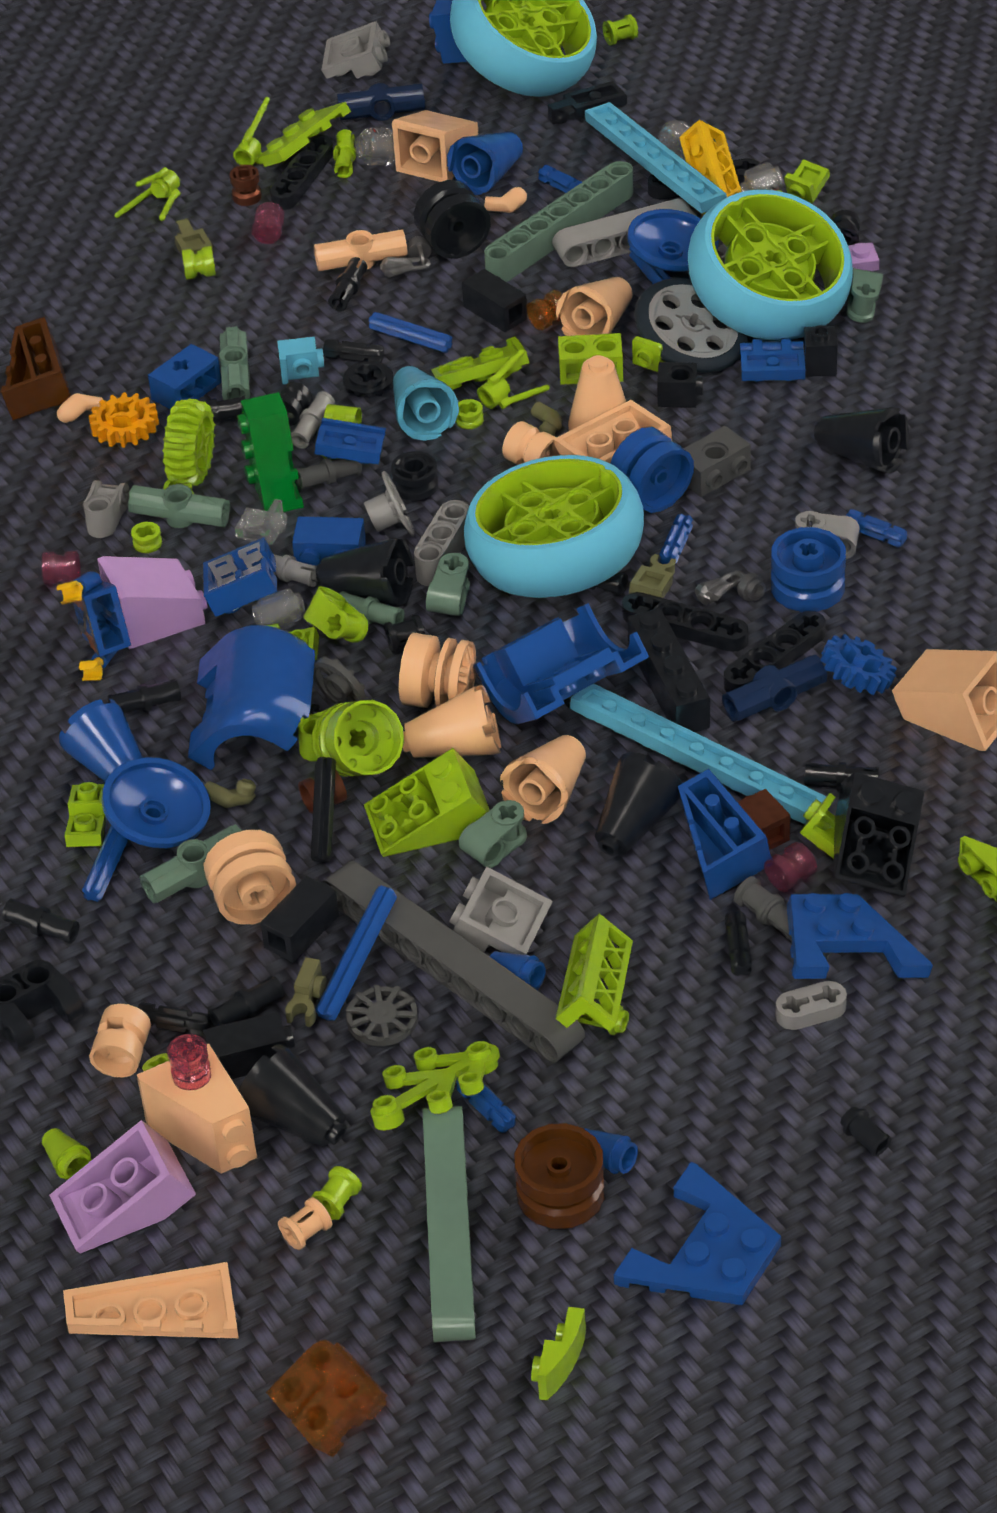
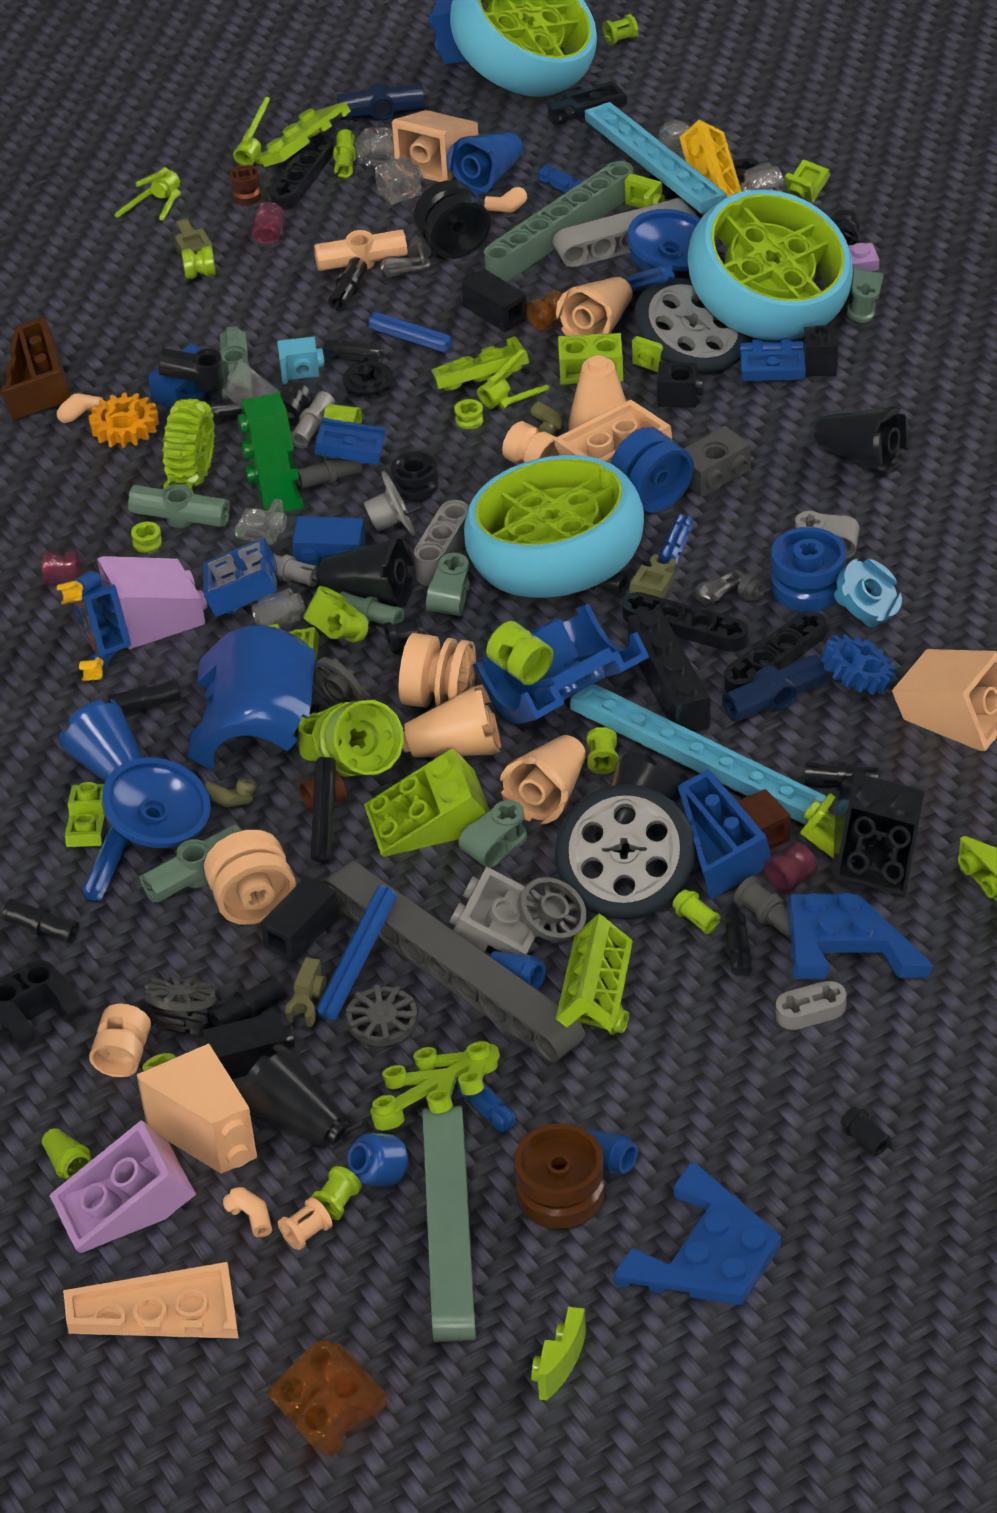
light grey piece [83,480,130,538] -> none
clear pink wheel [167,1034,211,1091] -> none
light grey plate [321,21,390,79] -> none
medium azure cone [393,366,459,441] -> none
blue axle [845,509,907,548] -> none
none -> dark grey wheel [144,975,216,1011]
none -> black piece [158,348,224,391]
none -> clear piece [223,360,281,408]
none -> light nougat arm [223,1187,273,1237]
none -> blue head [348,1133,408,1187]
none -> clear brick [375,156,423,205]
none -> lime wheel [486,621,554,685]
none -> dark grey wheel [518,877,586,943]
none -> wedge [555,784,696,919]
none -> lime bush [586,727,619,775]
none -> blue axle [623,264,675,292]
none -> lime bracket [625,173,665,208]
none -> lime pin [673,889,721,934]
none -> dark azure plate [834,559,902,628]

